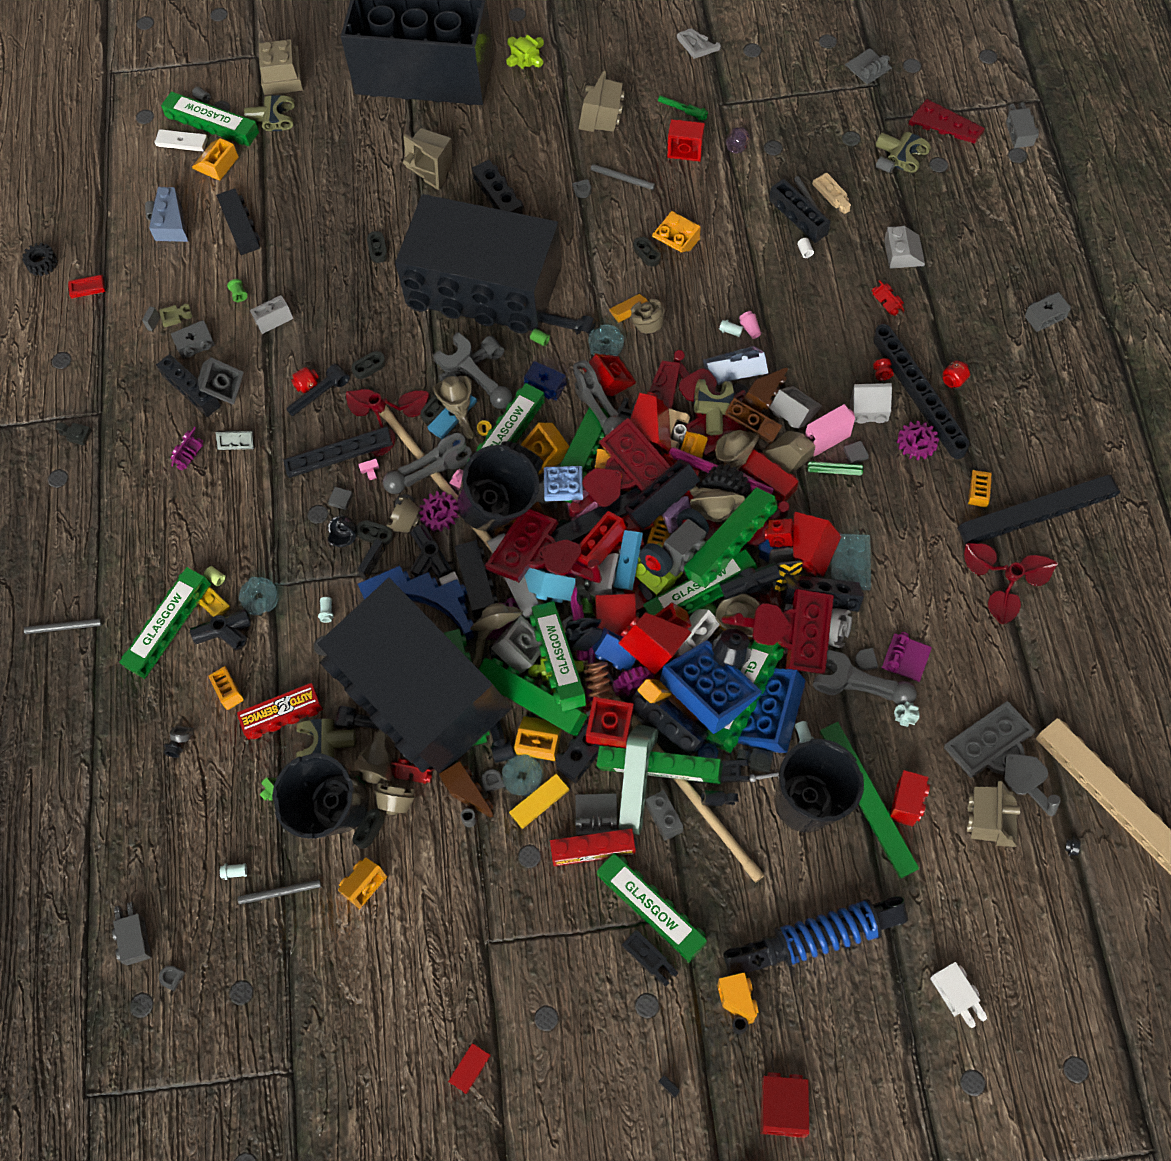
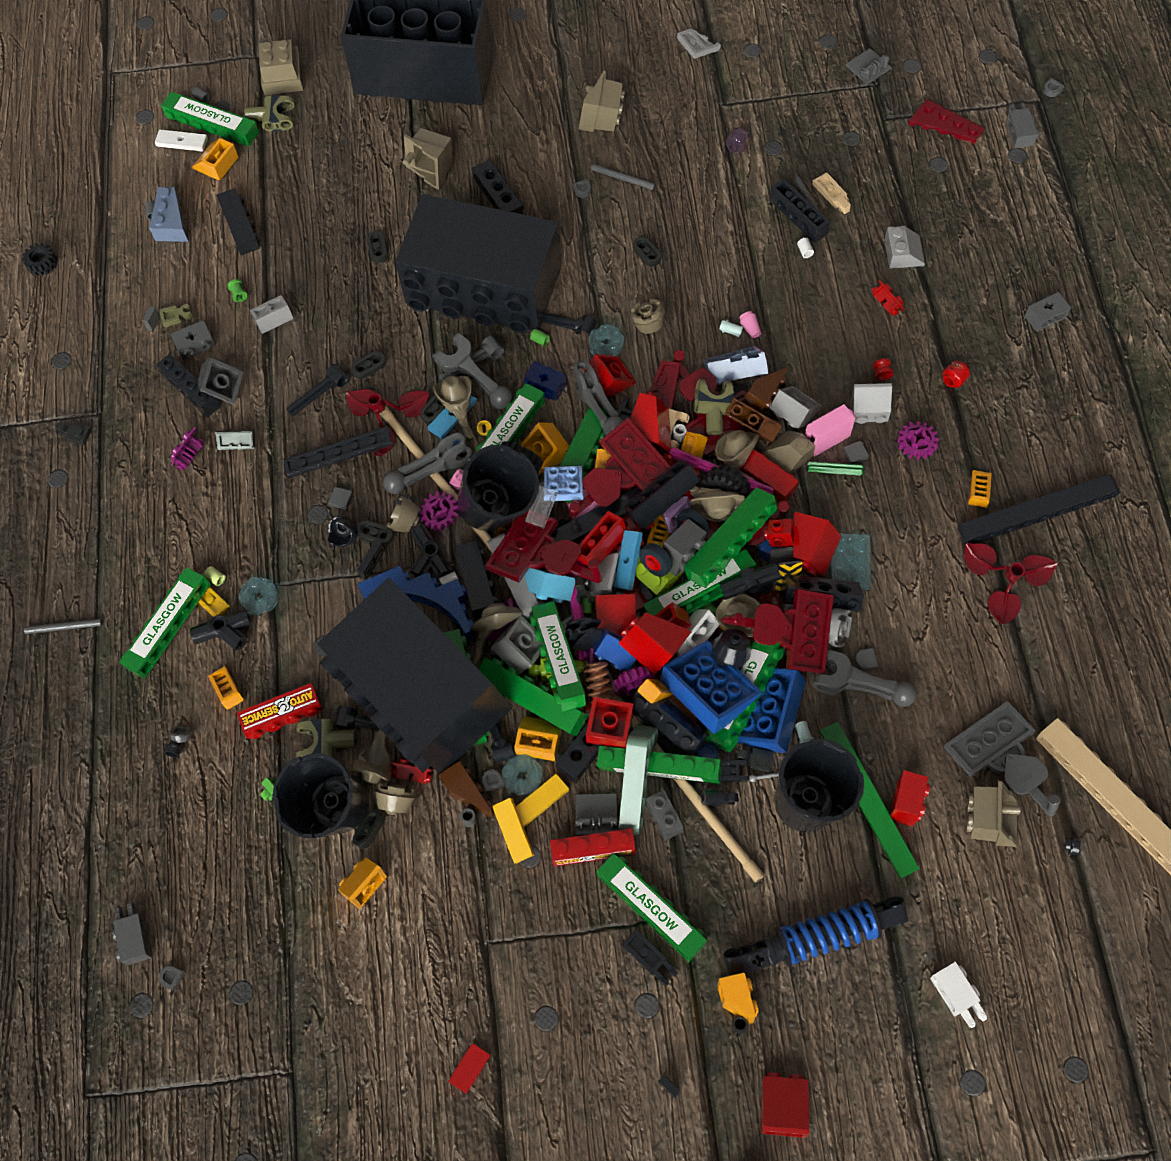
red tile [68,275,105,299] -> none
light aqua pin [220,863,247,880] -> none
dark grey bar [238,879,322,905] -> none
red head [291,367,319,393] -> none
light aqua pin [318,597,334,623] -> none
bright pink tile [358,459,379,480] -> none
lime piece [506,35,544,69] -> none
light orange slope [609,294,648,323] -> none
light orange slope [652,211,701,252] -> none
green pin [658,95,708,121] -> none
red brick [667,119,705,162] -> none
black beam [873,324,969,459] -> none
olive connector [876,132,931,172] -> none
dark grey hinge [876,156,895,173] -> none
magenta hinge [882,632,932,682] -> none
light aqua gear [894,701,920,727] -> none
none -> yellow tile [492,798,534,864]
none -> clear tile [525,485,558,529]
none -> dark grey tile [1043,78,1064,97]

